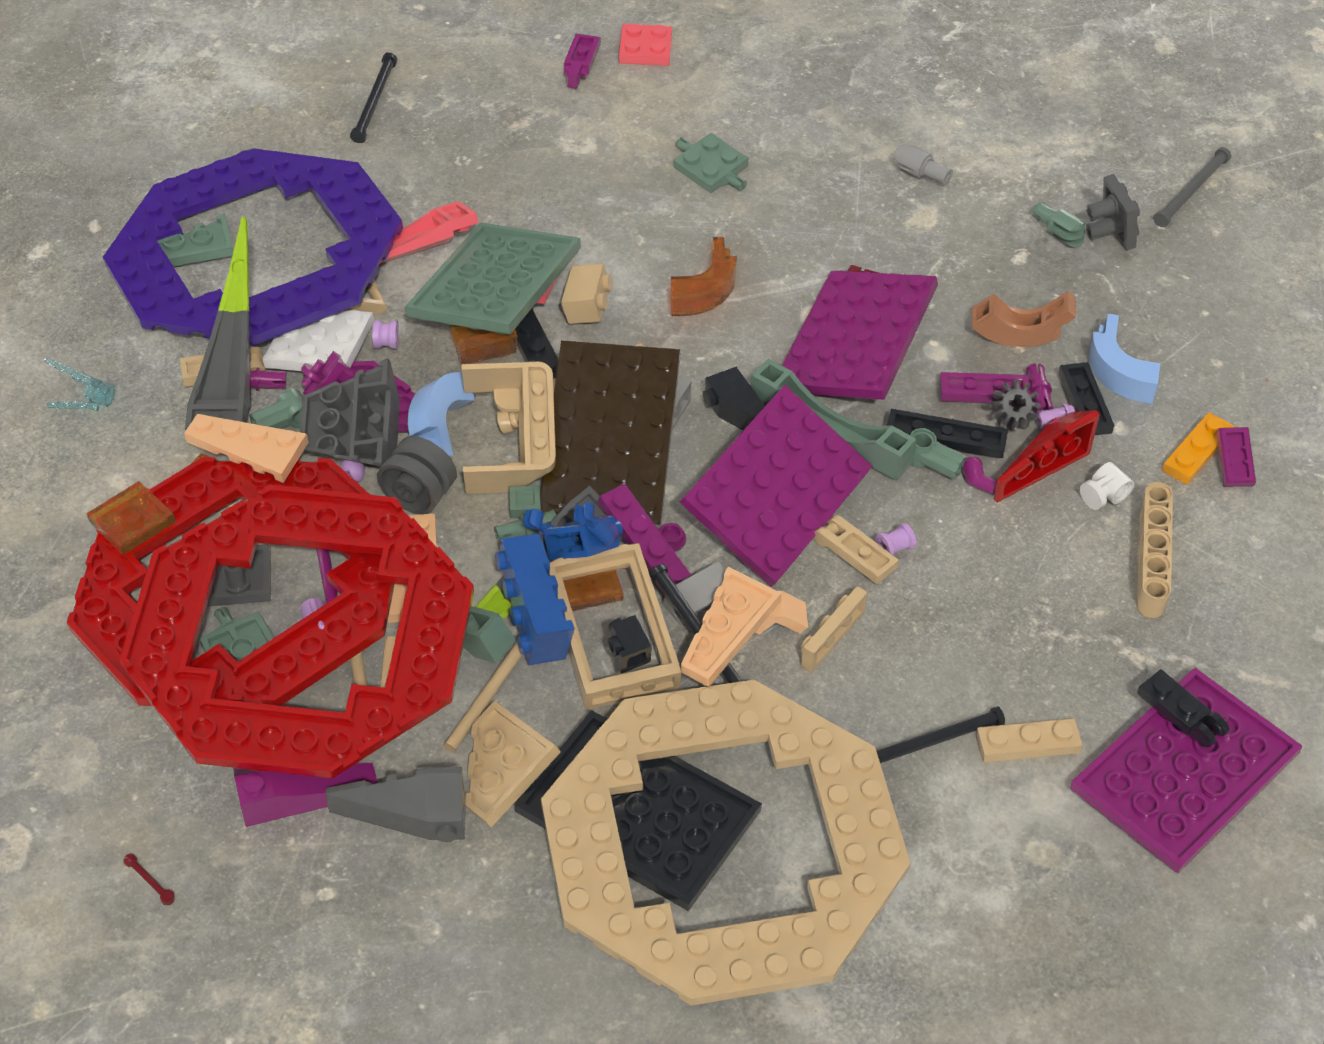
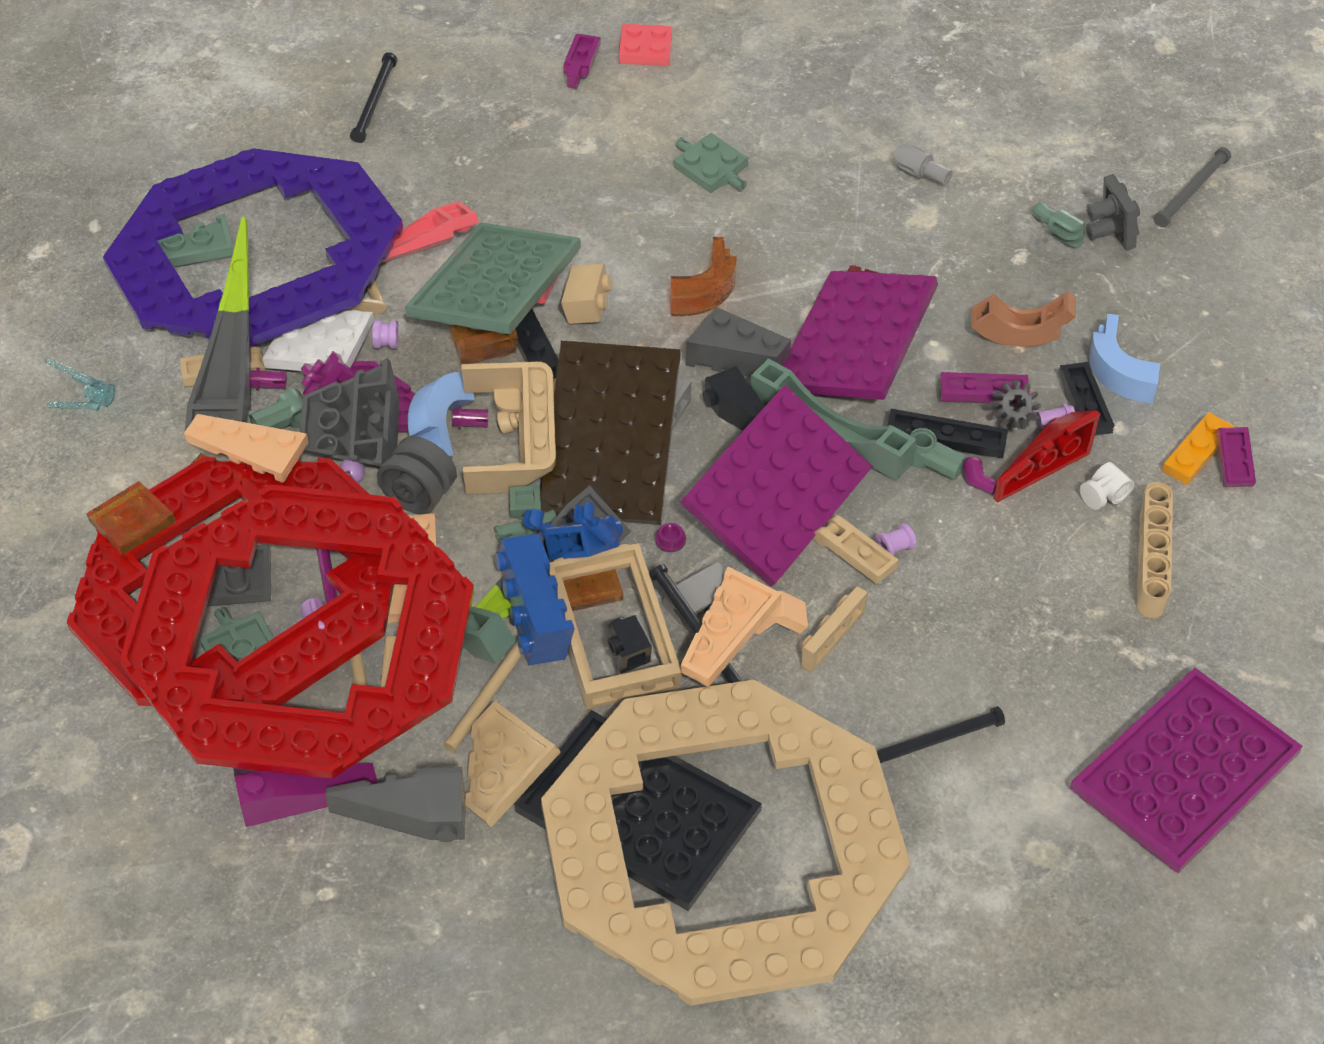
dark red hinge [123,853,175,905] -> none
magenta plate [597,484,692,595] -> none
tan plate [976,718,1083,763] -> none
magenta pin [1026,363,1054,413] -> none
black hinge [1137,669,1230,748] -> none
none -> magenta pin [452,406,488,429]
none -> dark grey wedge [686,307,791,377]

